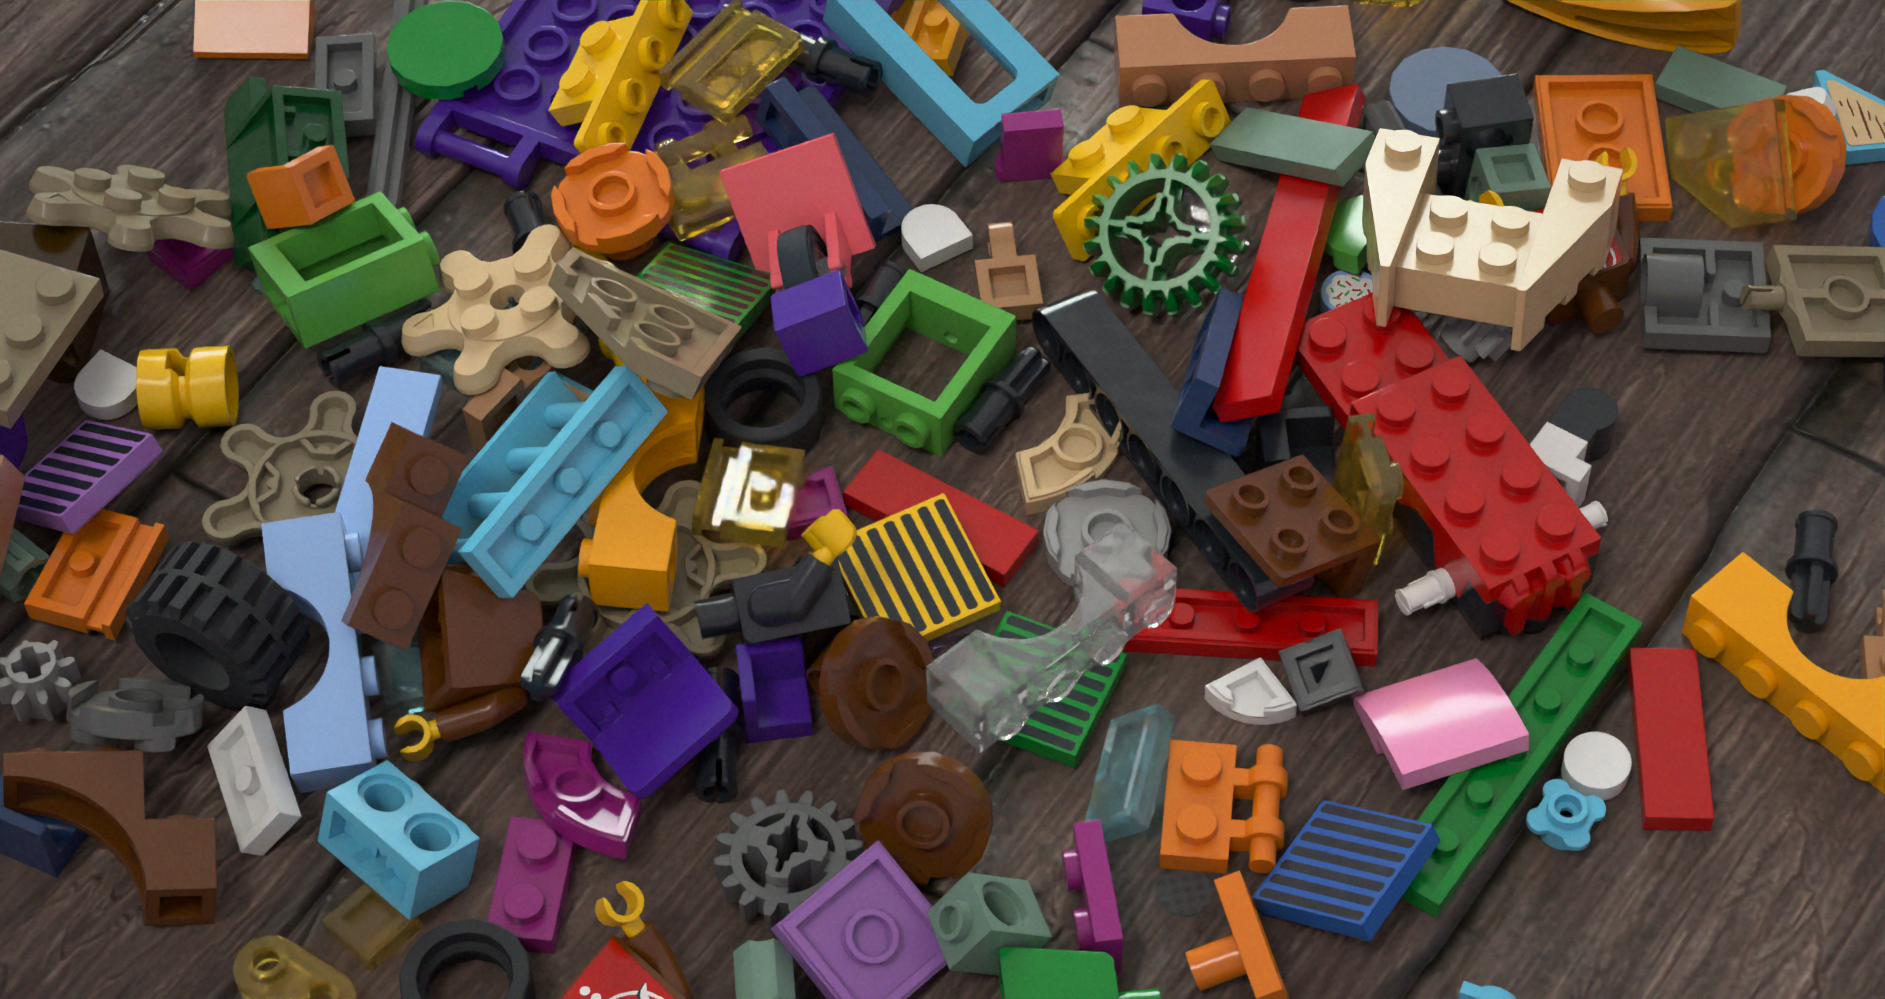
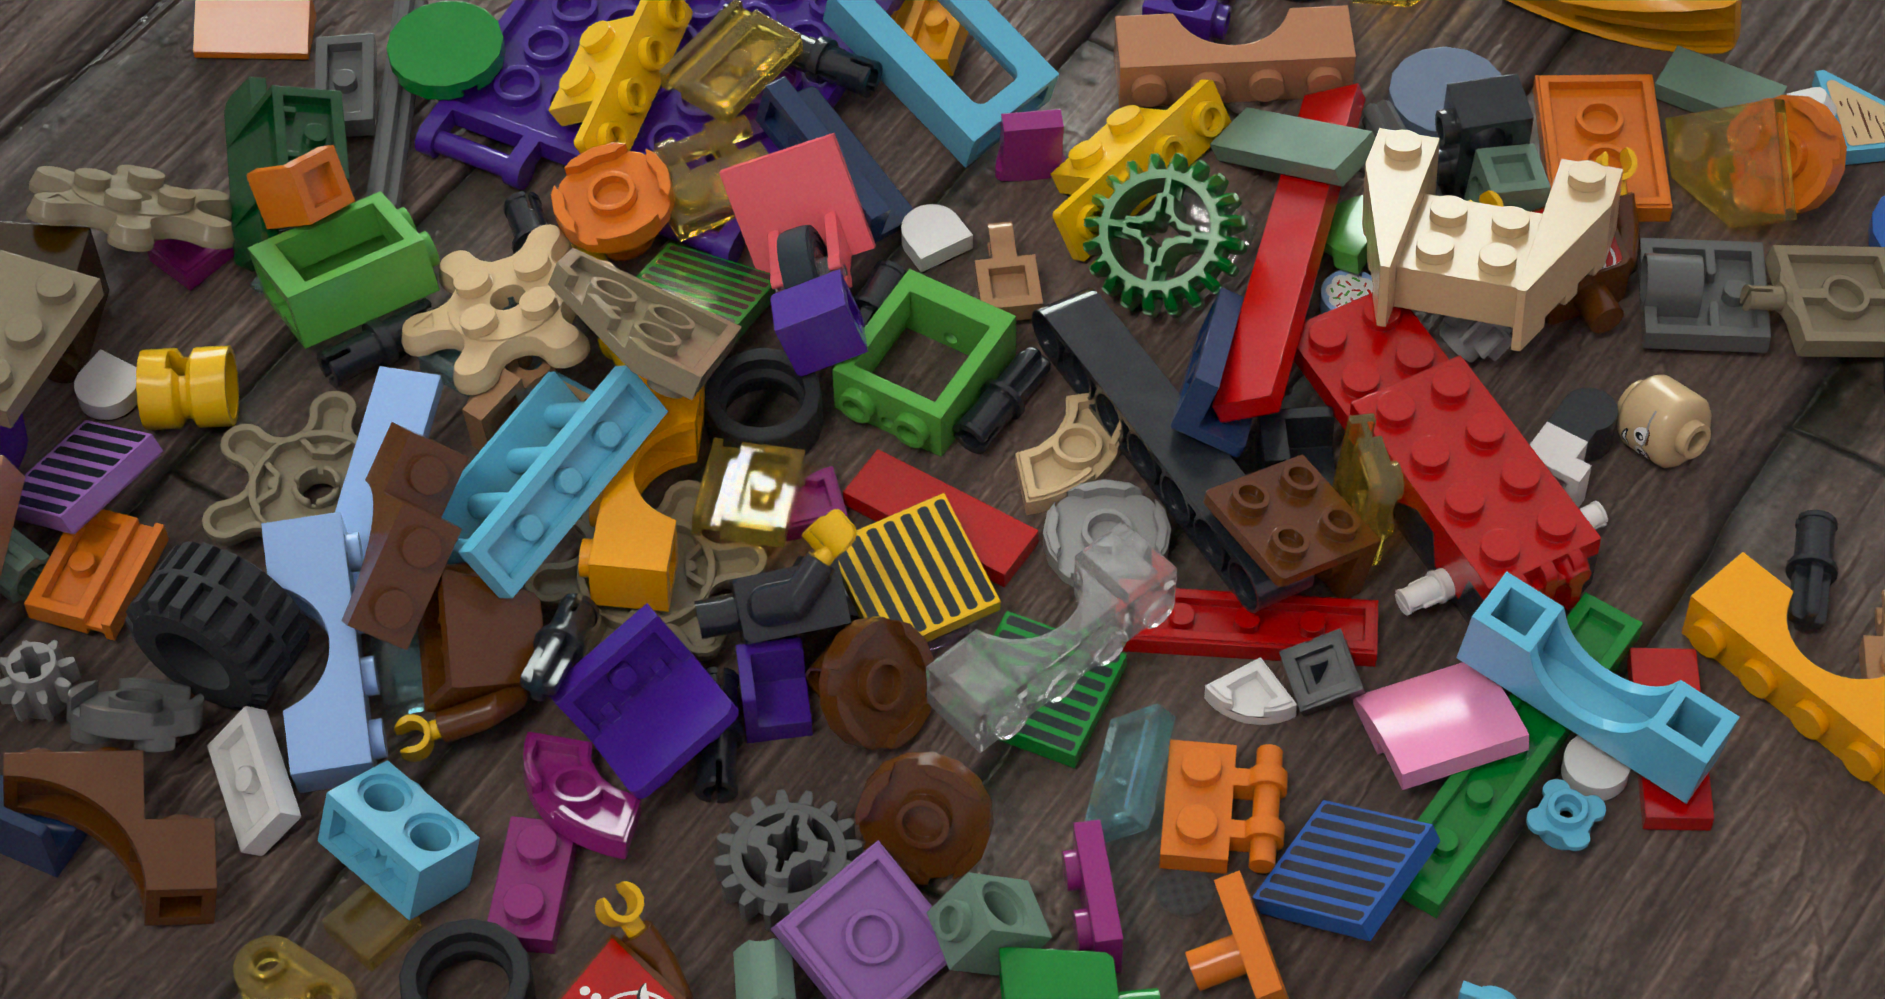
none -> medium azure arch [1456,572,1740,804]
none -> tan head [1617,375,1712,468]

